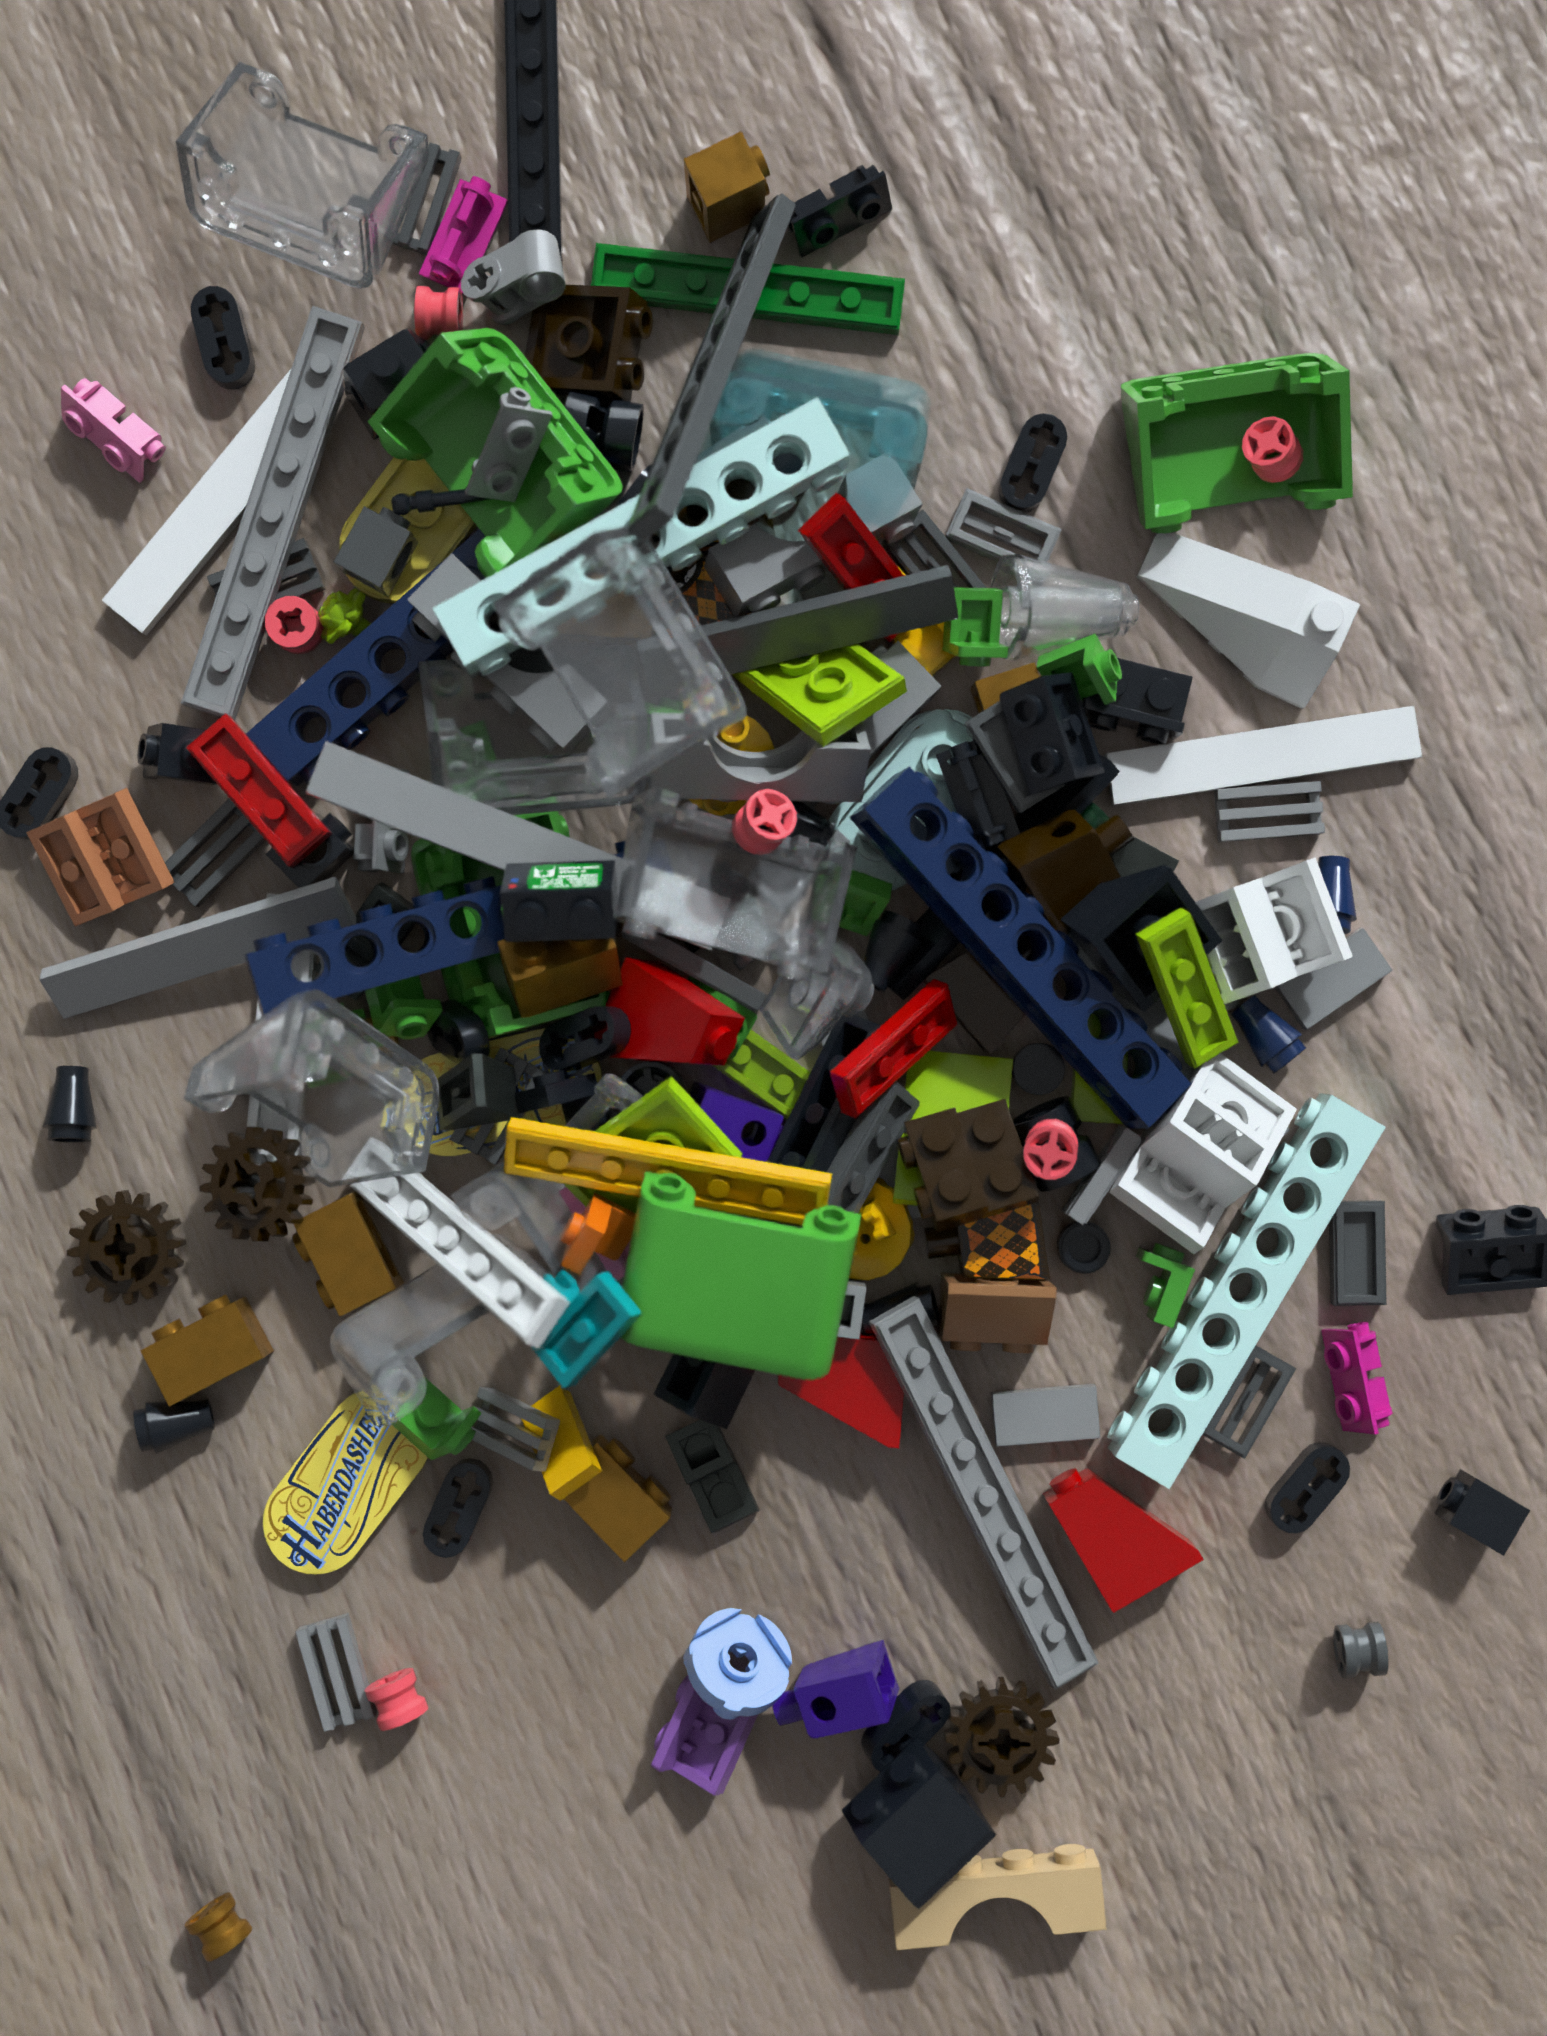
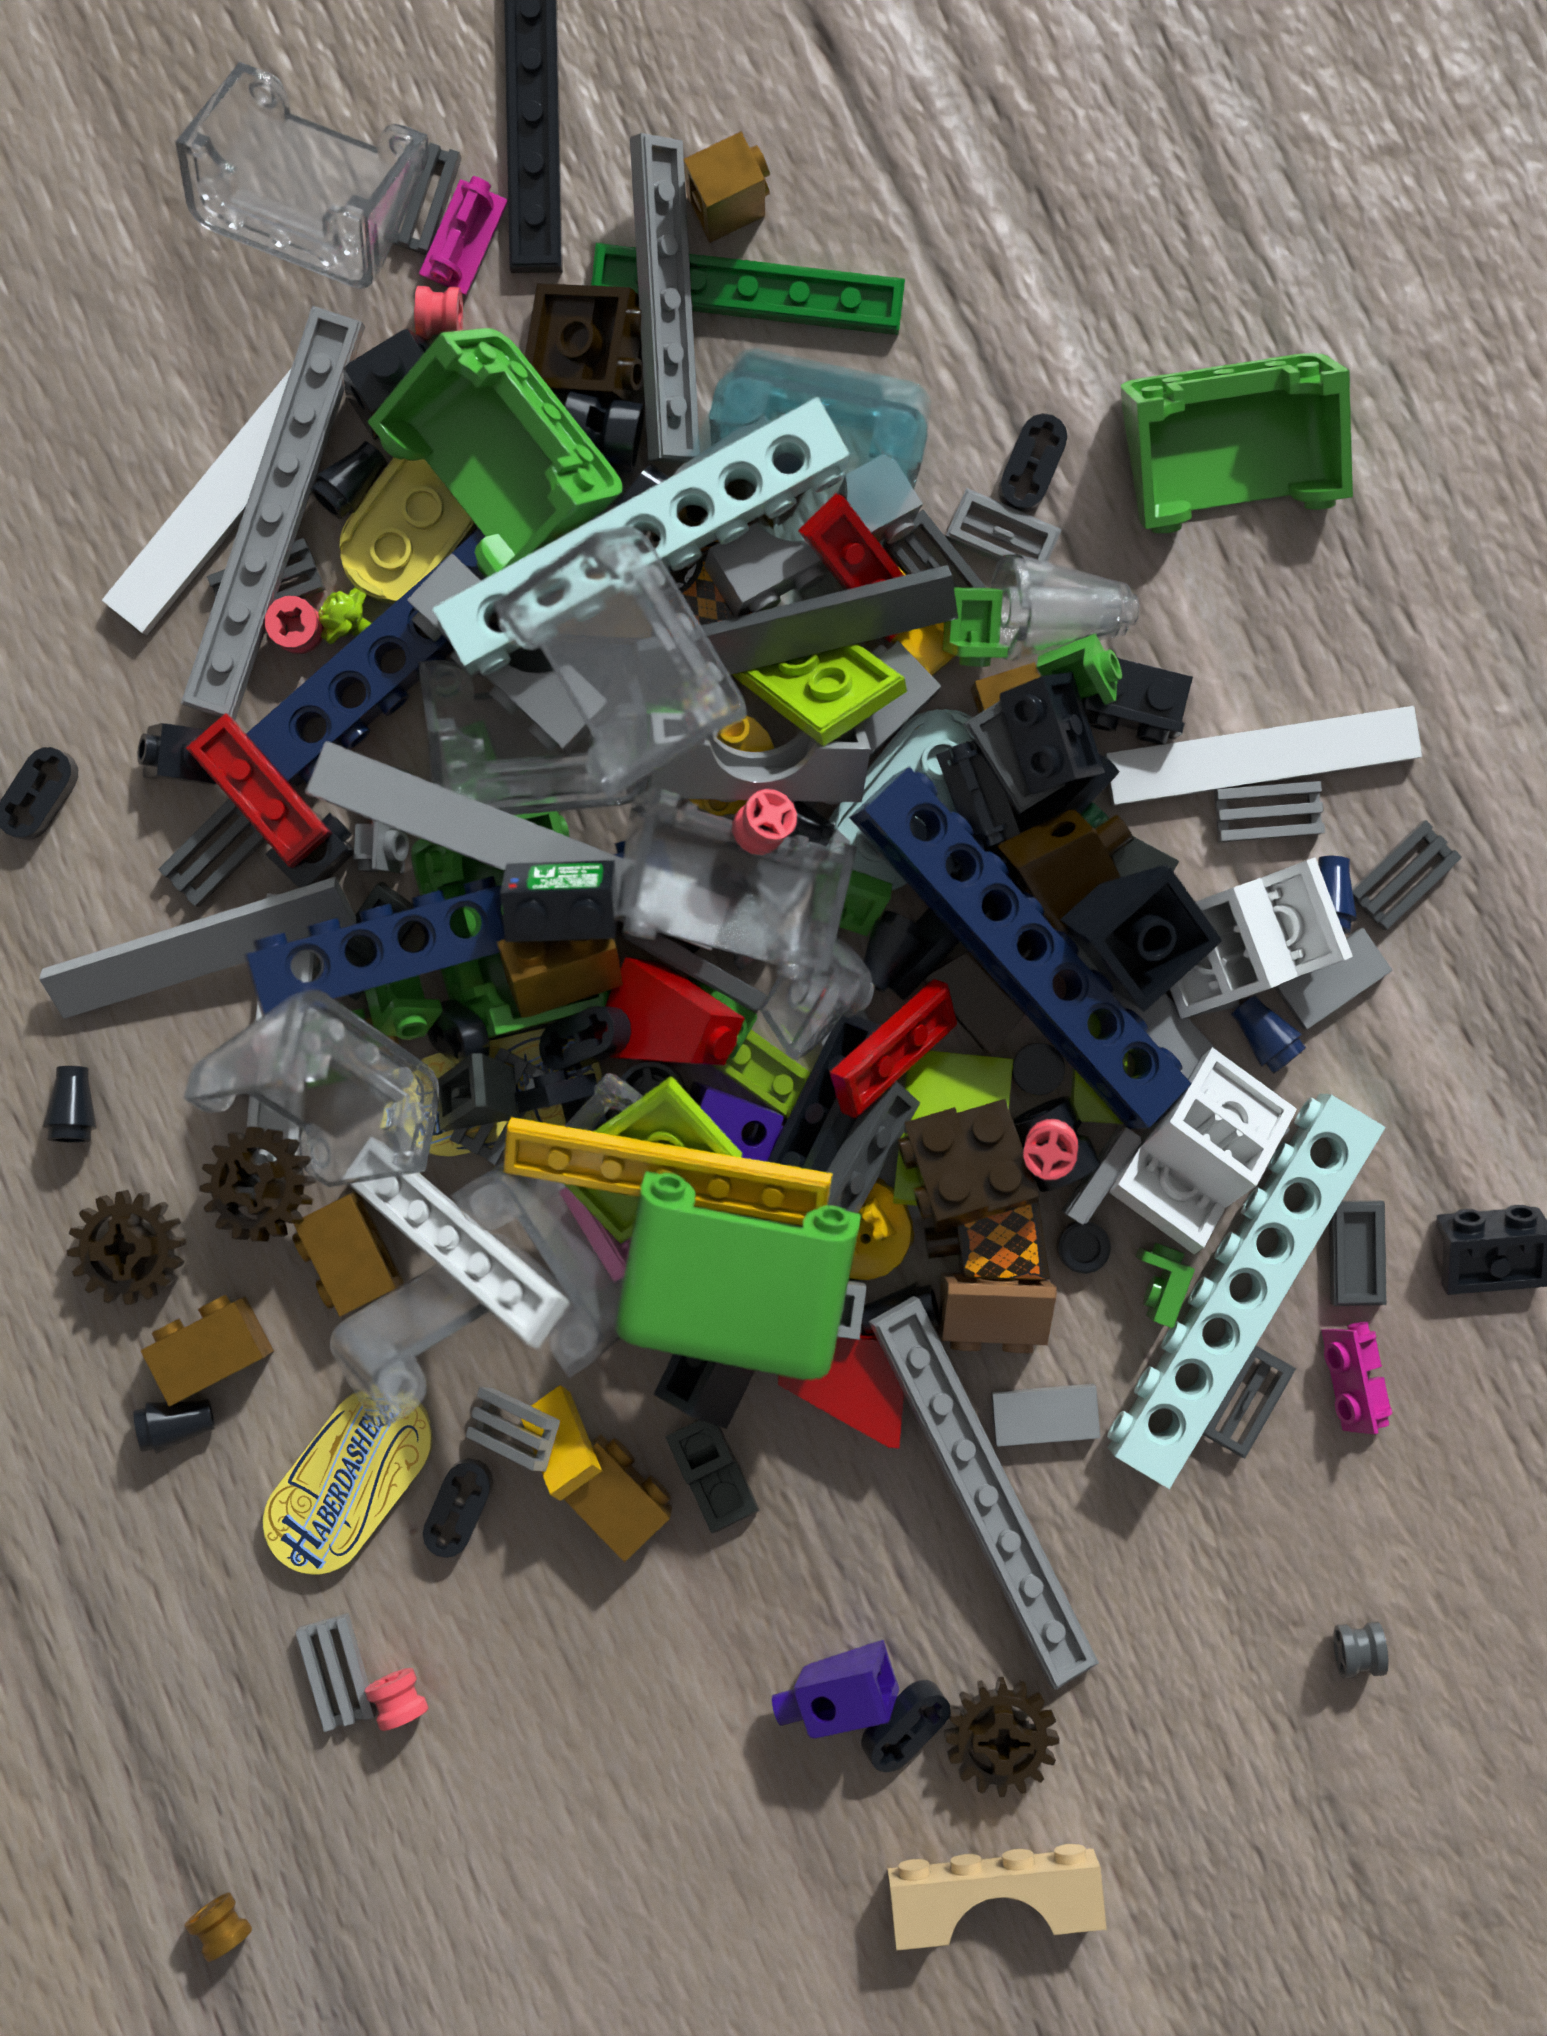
nougat slope [26,788,175,926] -> none
bright pink hinge [61,378,166,483] -> none
black beam [191,286,255,390] -> none
dark grey brick [334,506,419,597] -> none
bright green bracket [386,1376,481,1460] -> none
black piece [391,489,491,515] -> none
light grey piece [461,230,565,325] -> none
light grey hinge [465,387,553,502] -> none
teal plate [531,1270,642,1389] -> none
orange bracket [559,1193,636,1275] -> none
dark grey tile [628,193,796,541] -> none
medium lavender bracket [651,1675,758,1796] -> none
light blue plate [683,1608,792,1720] -> none
black hinge [787,165,893,257] -> none
black slope [841,1738,996,1909] -> none
red slope [1043,1468,1204,1613] -> none
white wedge [1136,533,1360,709] -> none
lime tile [1136,908,1238,1069] -> none
coral wheel [1242,416,1304,483] -> none
black beam [1265,1442,1350,1534] -> none
black brick [1435,1469,1530,1556] -> none
none -> black cone [310,441,388,519]
none -> light grey tile [630,133,700,463]
none -> dark grey tile [1352,820,1462,930]

